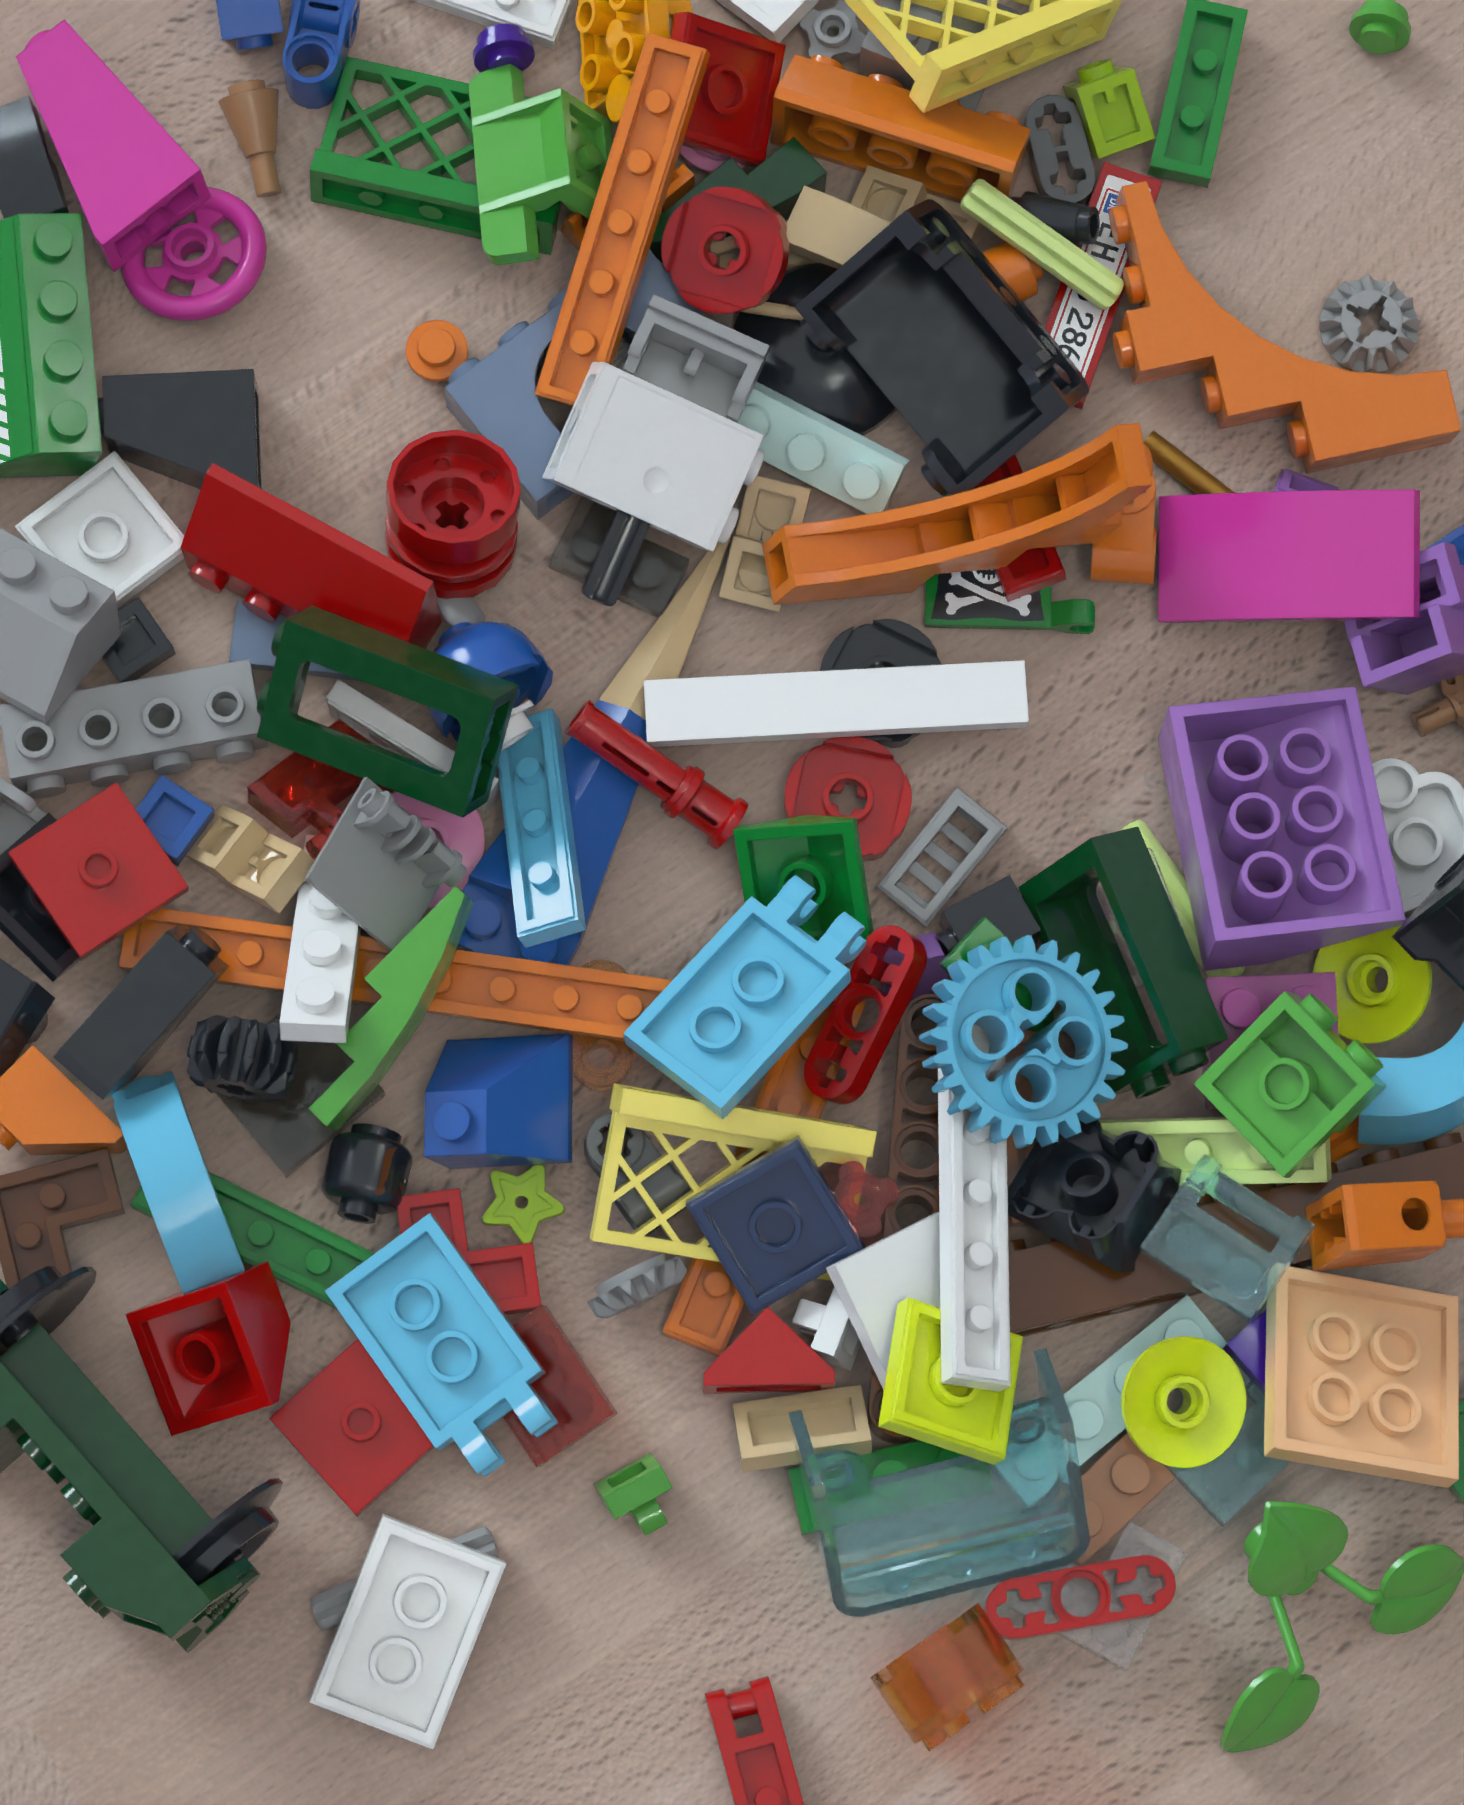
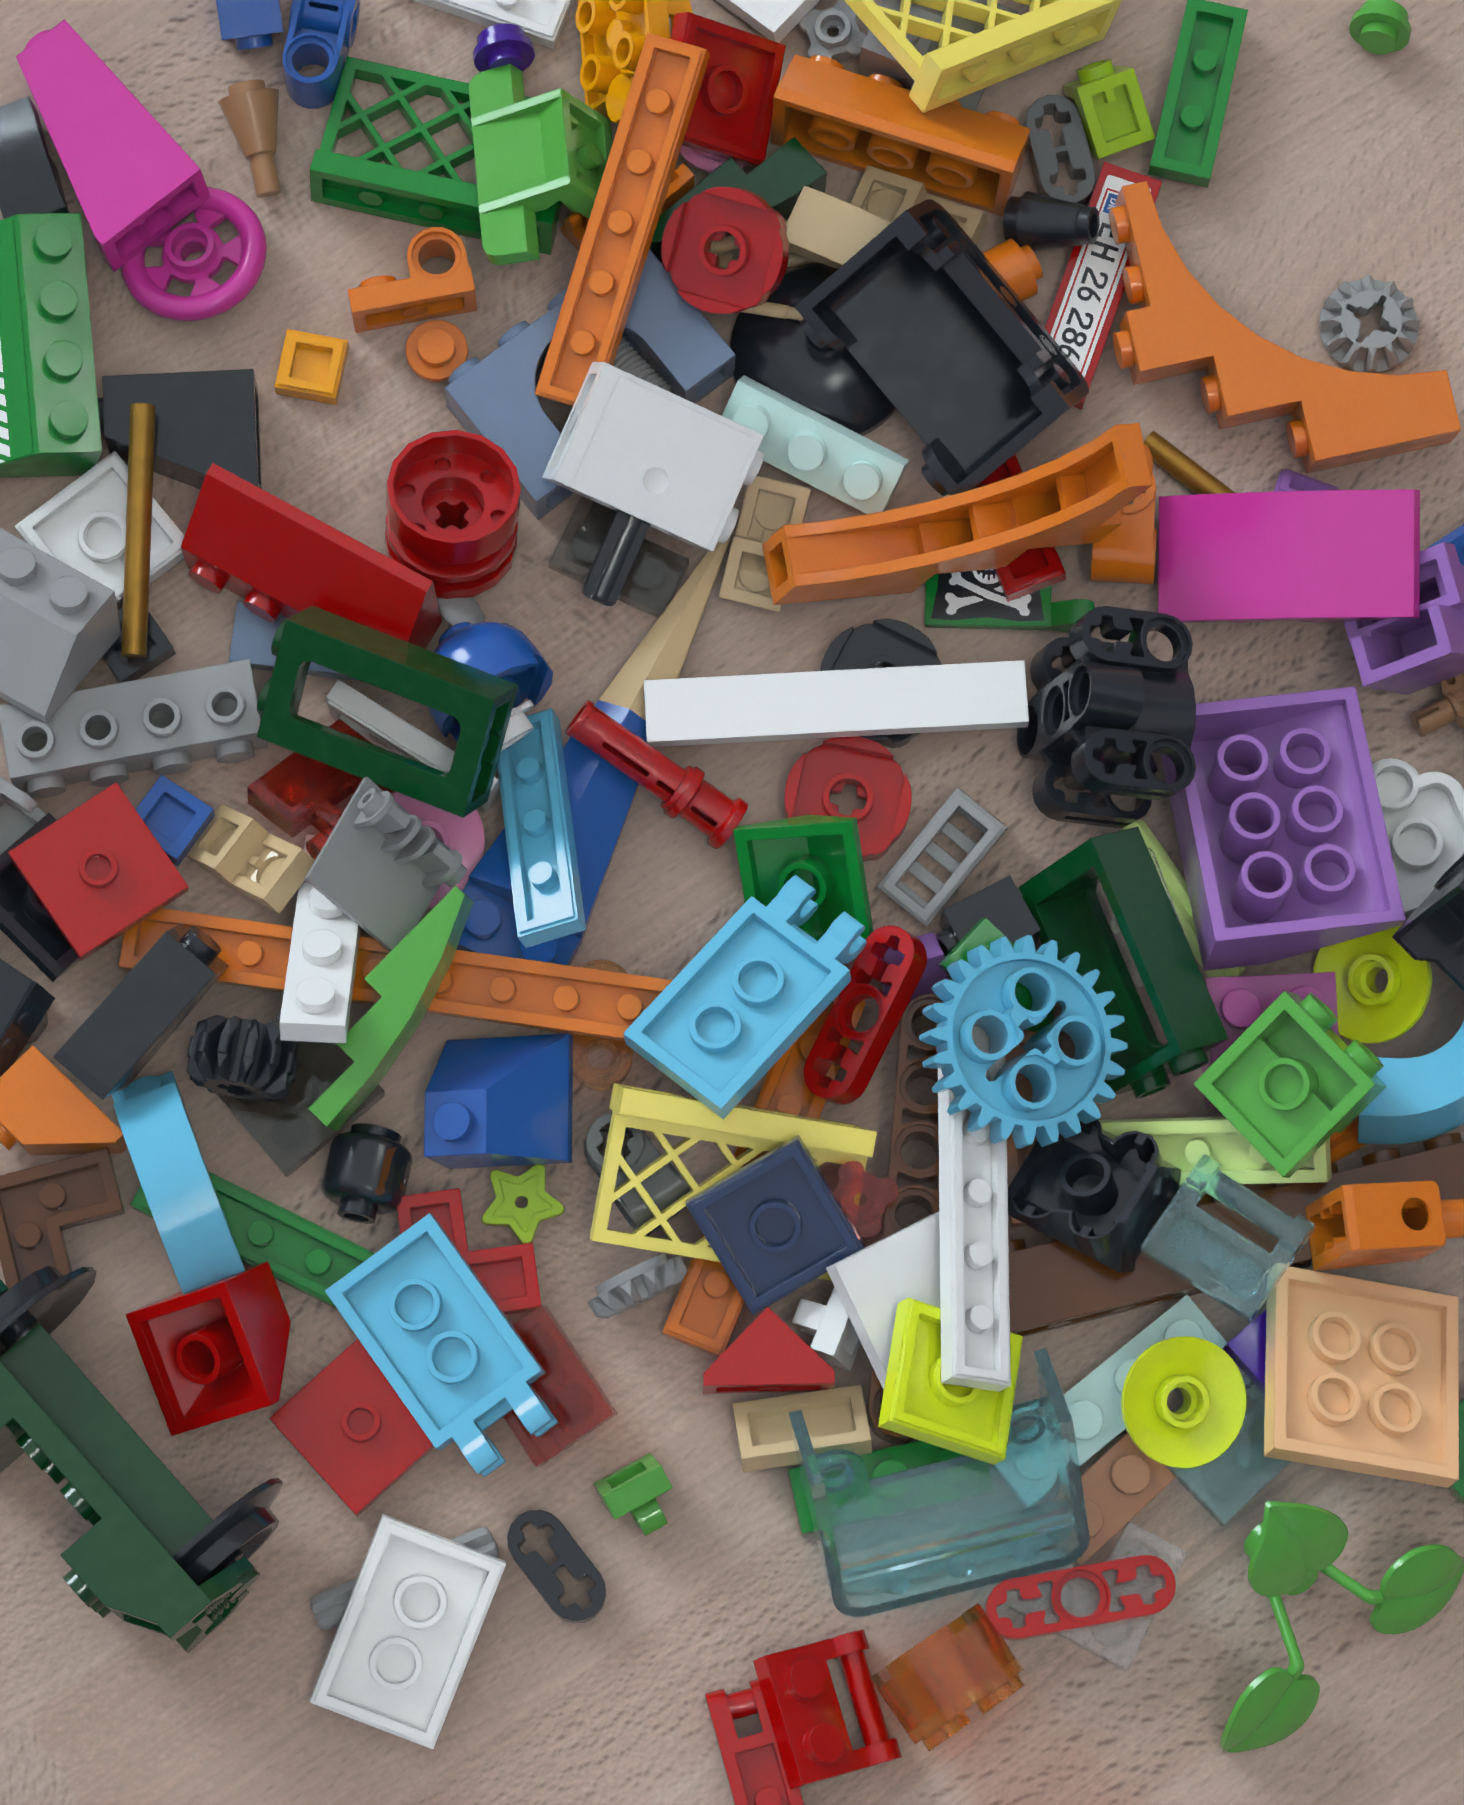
light grey hinge [622,294,769,423] -> none
yellowish green axle [960,179,1124,310] -> none
none -> pearl gold bar [121,403,156,658]
none -> light orange tile [274,329,349,405]
none -> orange plate [347,227,477,333]
none -> black beam [507,1510,606,1623]
none -> red plate [753,1629,902,1789]
none -> black piece [1016,606,1196,828]

